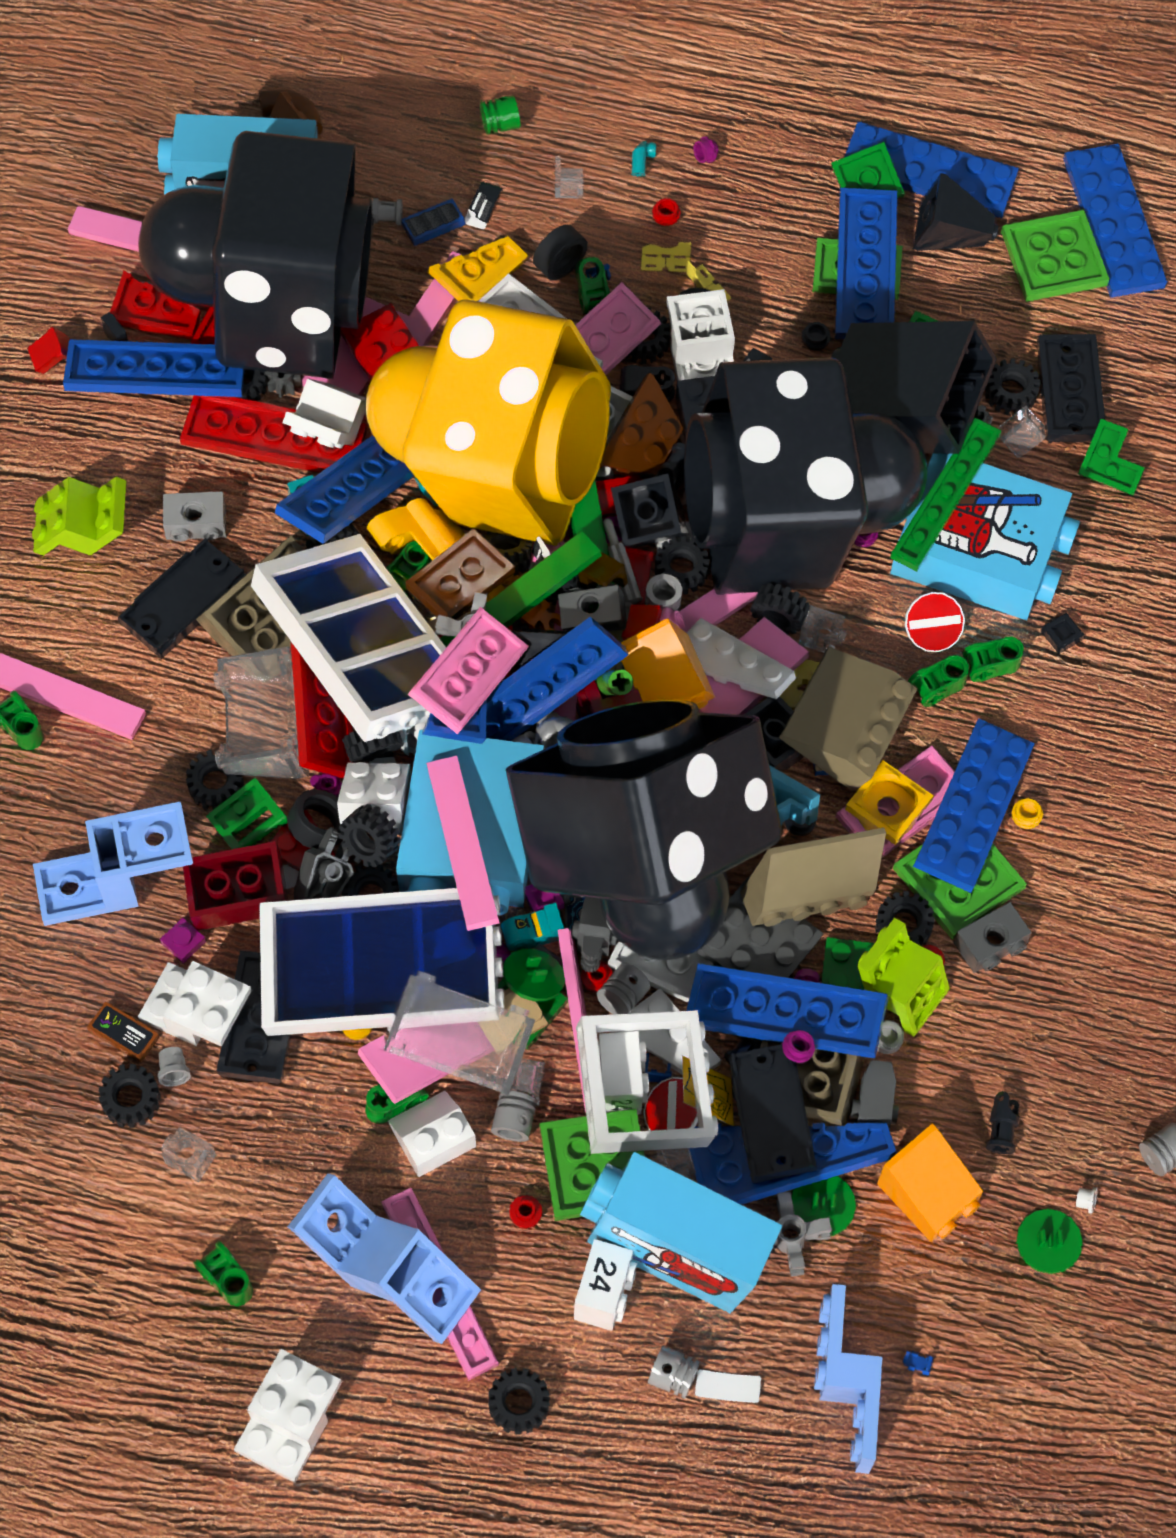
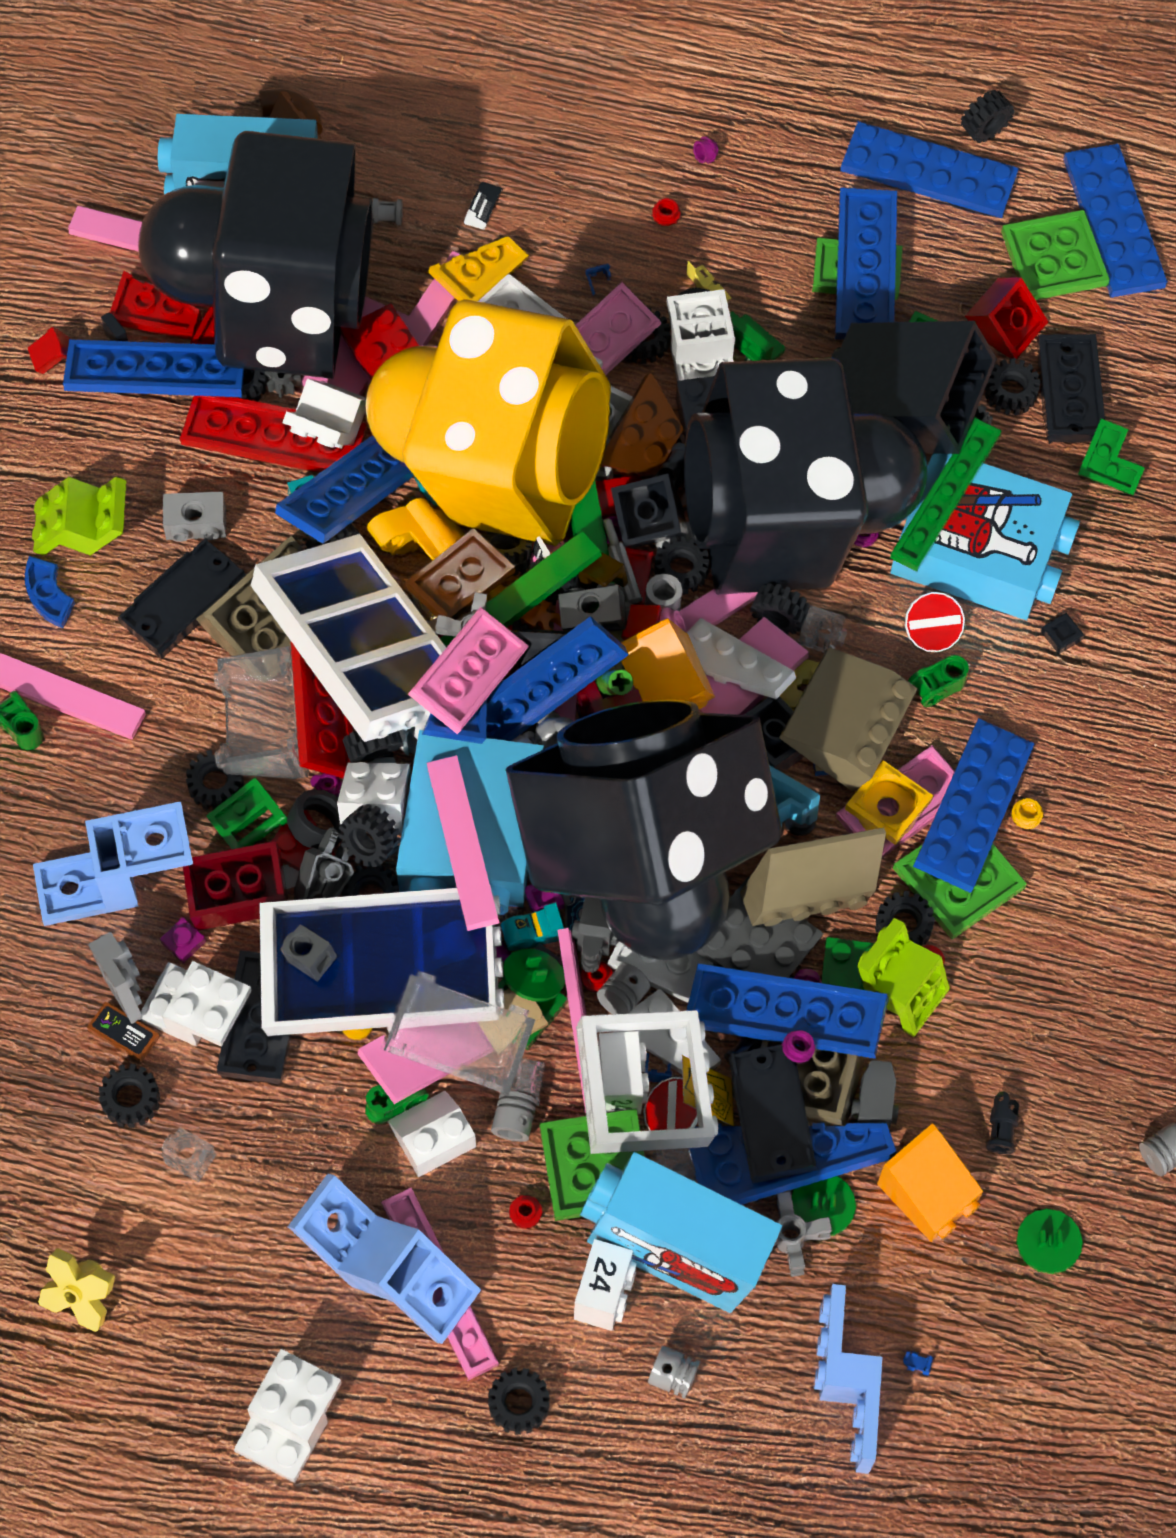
light grey piece [158,1047,191,1087] -> none
green piece [193,1241,253,1306] -> none
green piece [386,541,431,598] -> none
tile [401,198,465,246] -> none
green piece [480,95,520,135] -> none
black tyre [533,225,588,280] -> none
clear panel [555,156,583,198] -> none
green piece [575,257,610,315] -> none
black piece [619,365,675,402] -> none
teal arm [631,141,656,177] -> none
light yellow piece [641,242,691,273] -> none
white sticker [695,1370,761,1403] -> none
black plate [801,322,831,350] -> none
green plate [831,142,905,199] -> none
light grey tile [877,1020,904,1054] -> none
black slope [913,173,999,251] -> none
dark grey brick [953,902,1032,973] -> none
green piece [962,636,1024,682] -> none
clear panel [999,406,1046,458] -> none
white piece [1076,1187,1098,1214] -> none
none -> blue tile [25,556,75,628]
none -> light yellow plant [39,1248,115,1332]
none -> light grey plate [88,932,143,1024]
none -> dark grey brick [280,924,337,982]
none -> green panel [730,311,786,361]
none -> black tyre [960,90,1015,143]
none -> red slope [965,277,1049,360]

